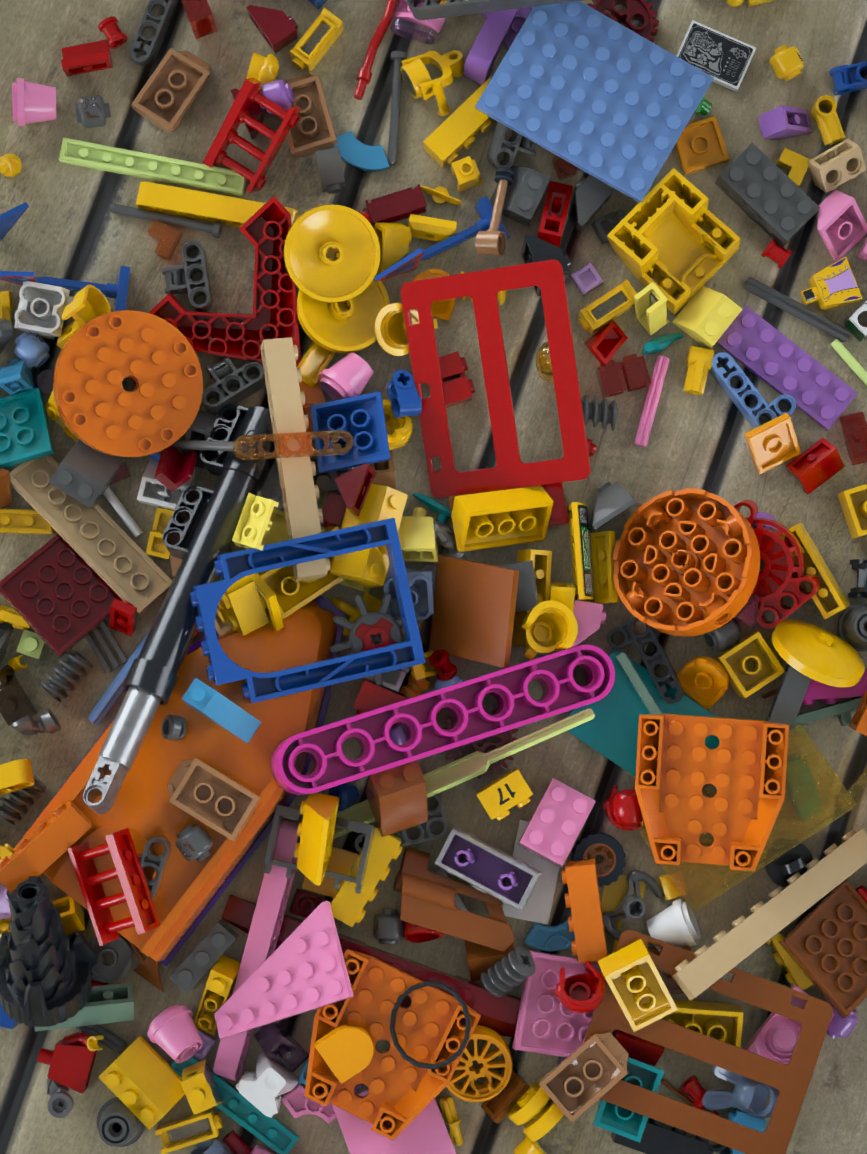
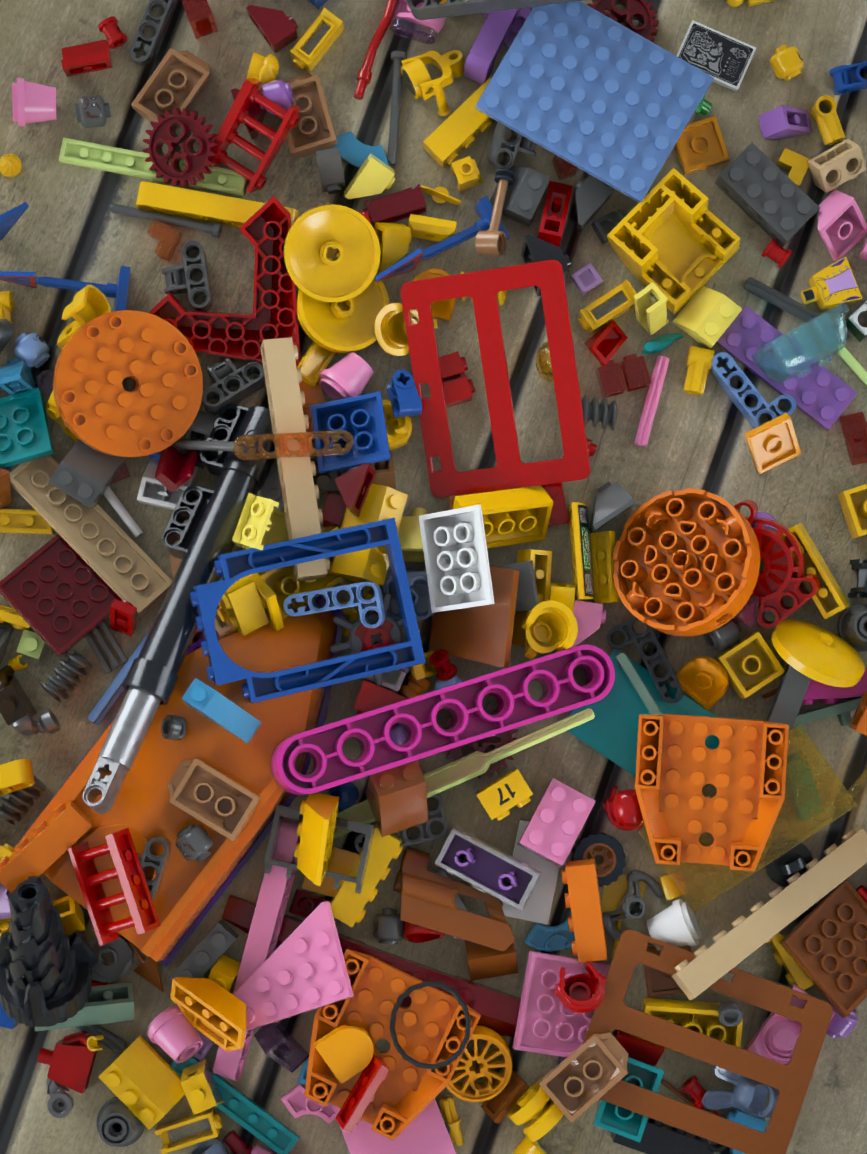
white piece [14,281,74,340] -> none
yellow slope [145,507,174,559] -> none
white piece [236,1050,298,1118] -> none
teal bar [413,493,451,525] -> none
dark grey piece [481,947,535,997] -> none
yellow slope [597,939,678,1032] -> none
red panel [786,438,844,494] -> none
none -> dark red gear [143,108,219,187]
none -> light orange wedge [170,977,246,1051]
none -> medium blue beam [284,582,386,628]
none -> red plate [336,1054,389,1133]
none -> light yellow slope [344,153,395,199]
none -> white slope [419,505,495,613]
none -> dark grey tile [718,1001,743,1027]
none -> clear light blue windscreen [752,302,850,383]

